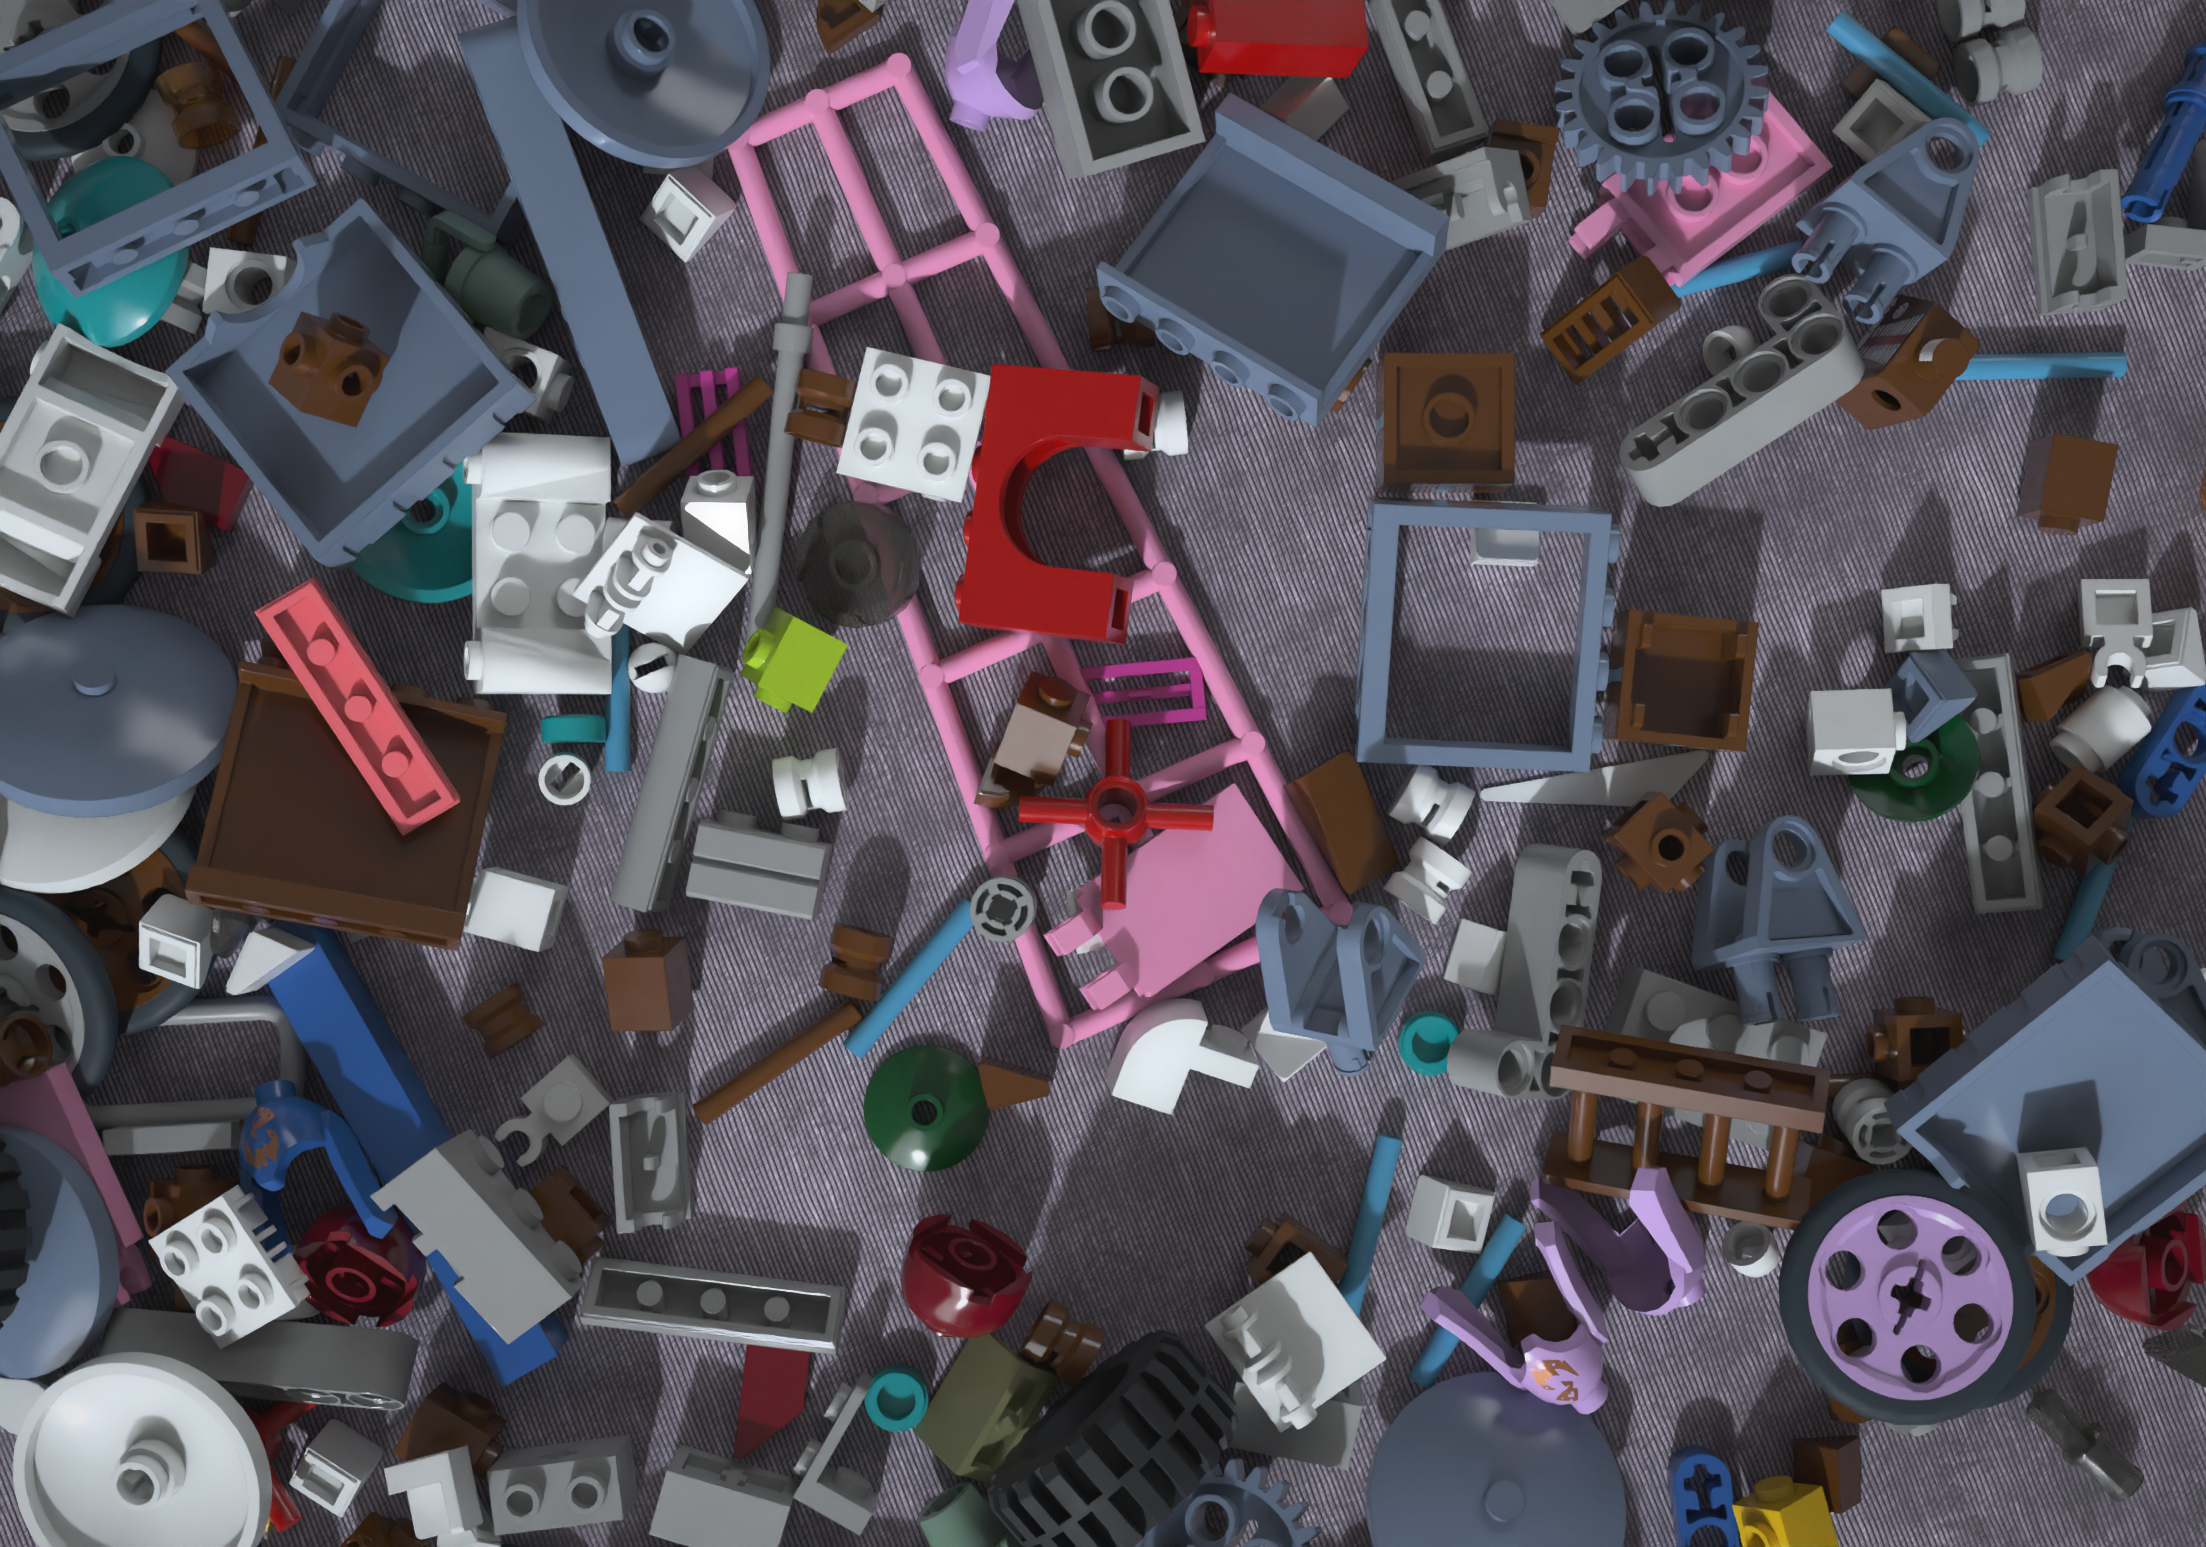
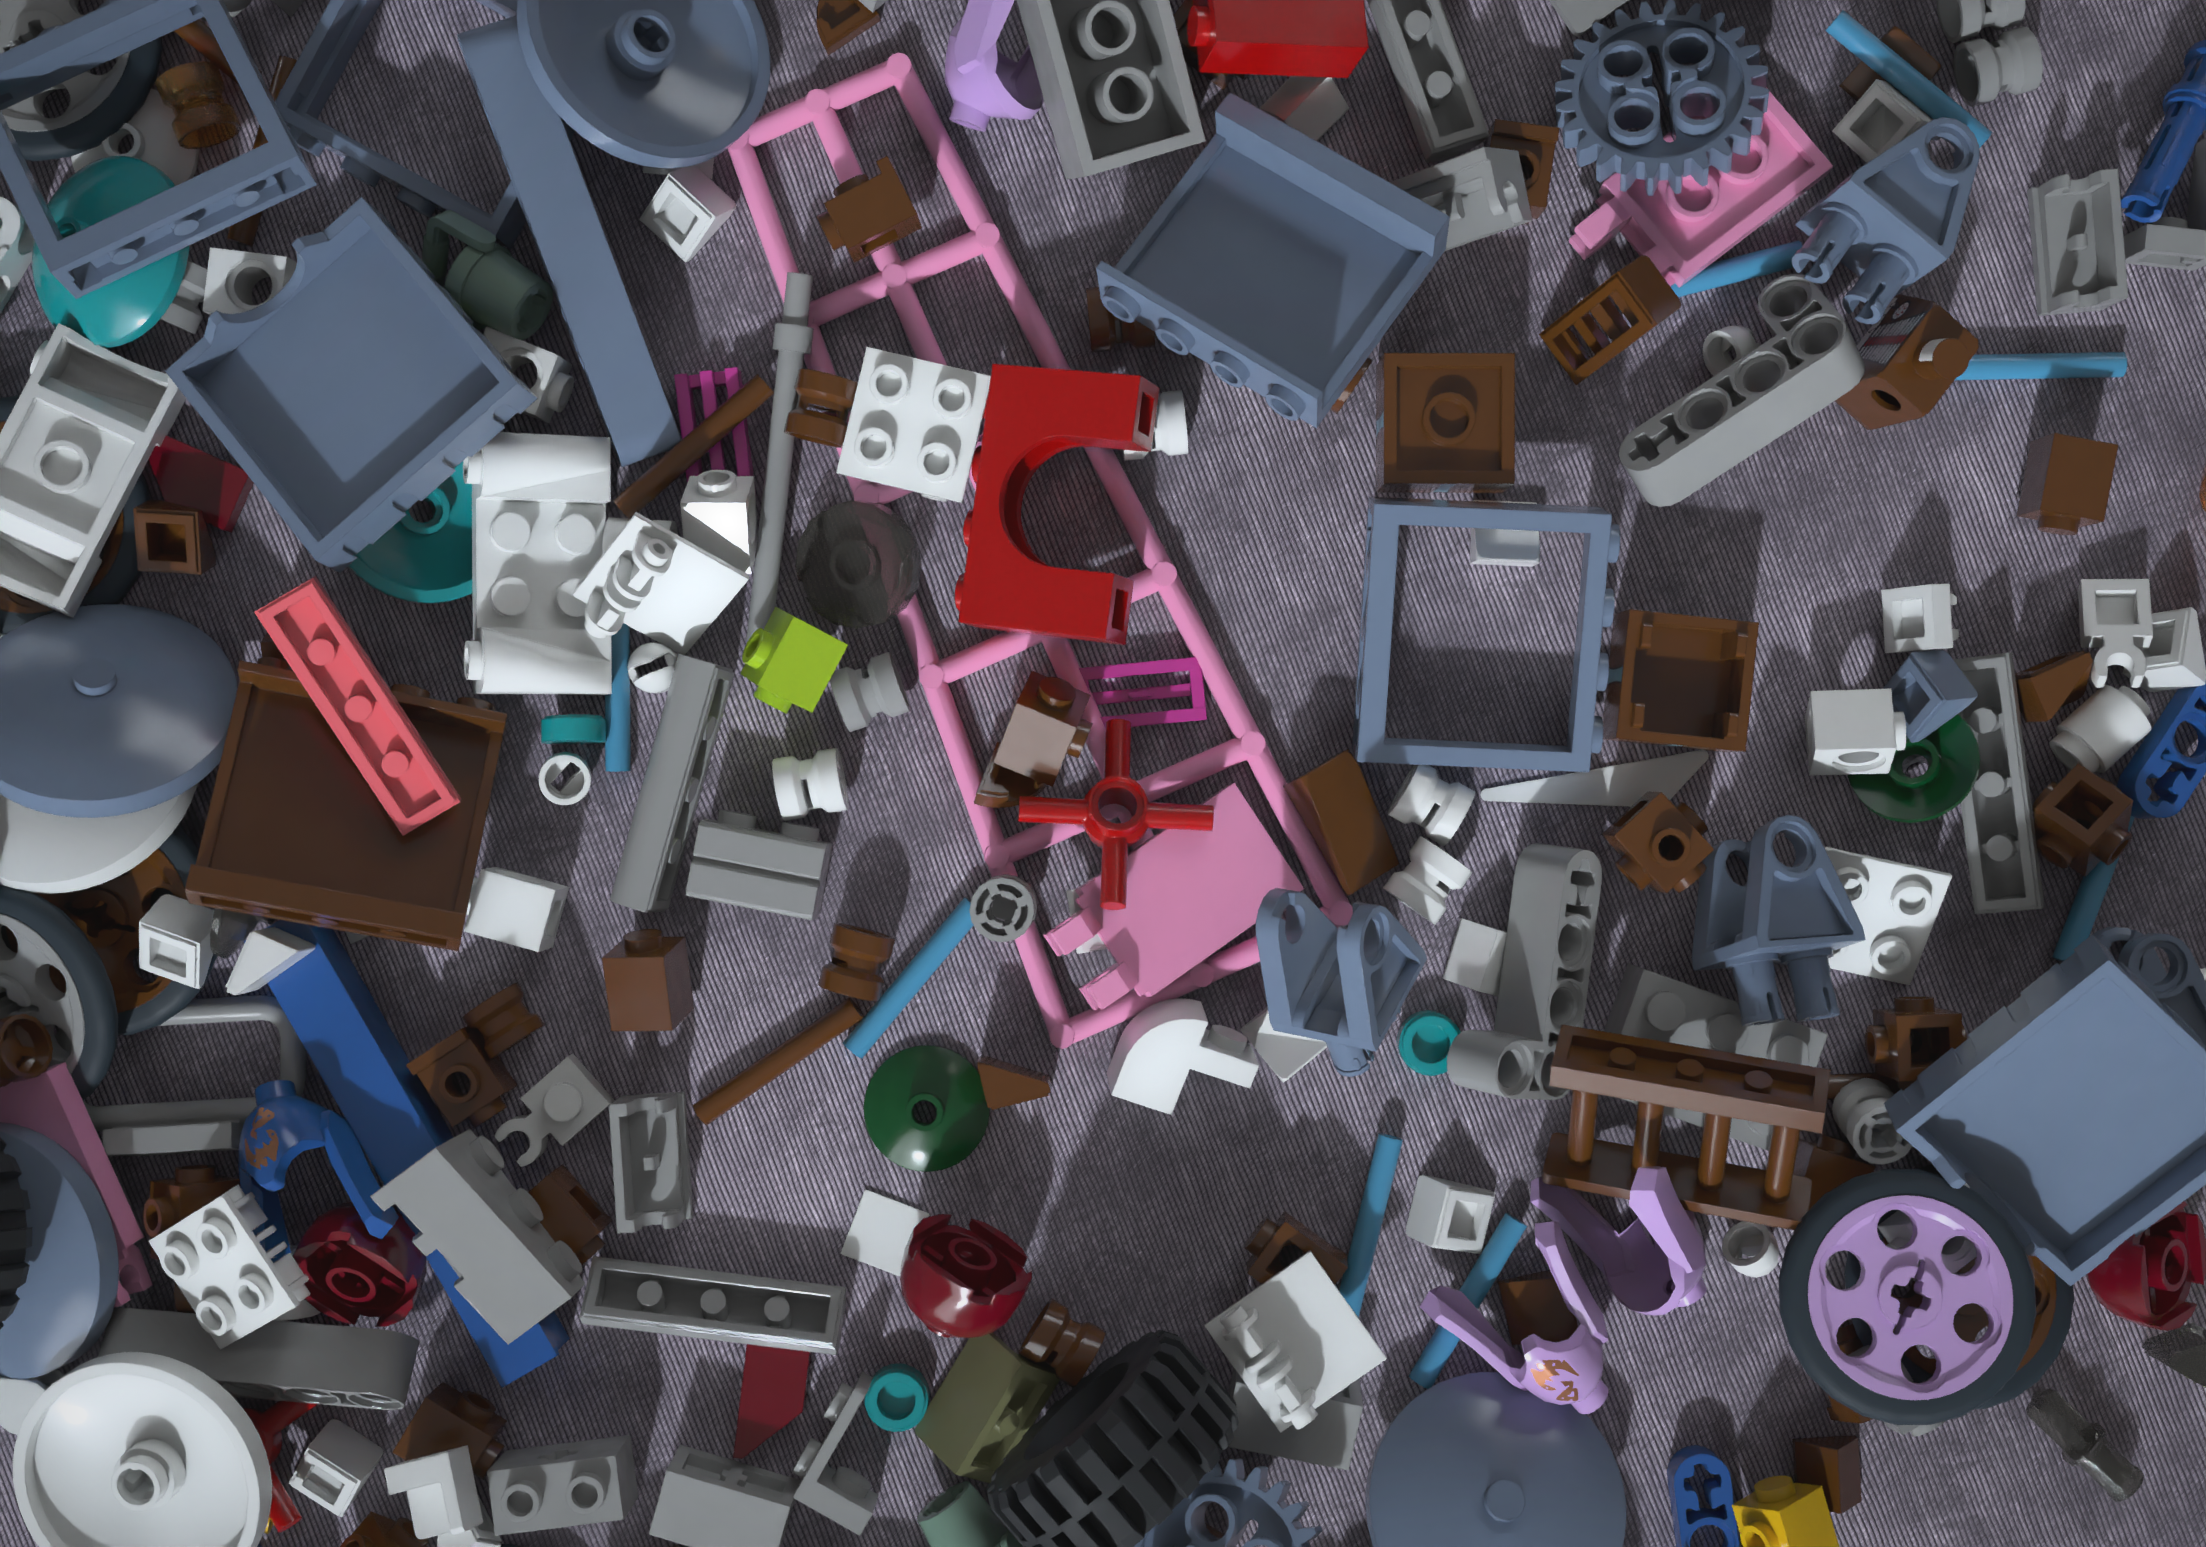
reddish brown brick [268,311,389,428] -> none
white brick [2017,1147,2108,1257] -> none
none -> reddish brown brick [406,1026,518,1129]
none -> reddish brown brick [816,156,922,263]
none -> light grey wheel [830,652,910,732]
none -> white sticker [840,1189,929,1276]
none -> white hinge [1824,846,1952,985]

